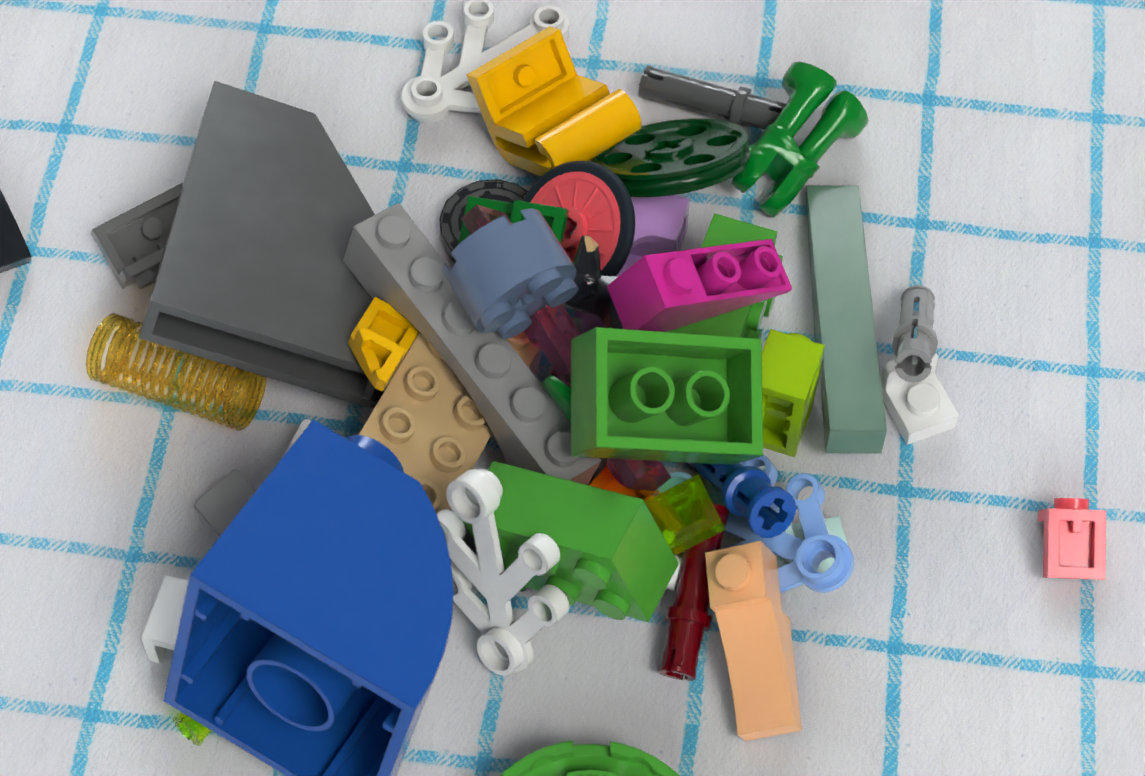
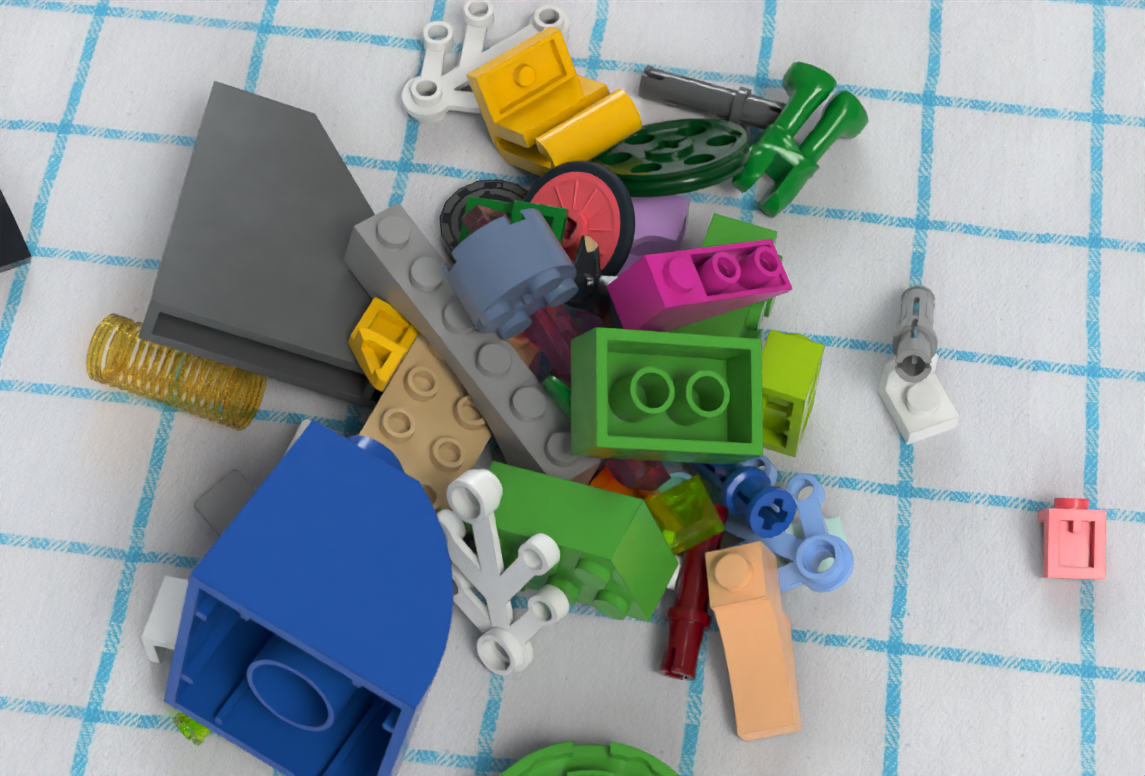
dark grey bracket [91,183,183,289] -> none
sand green slope [805,185,887,454] -> none

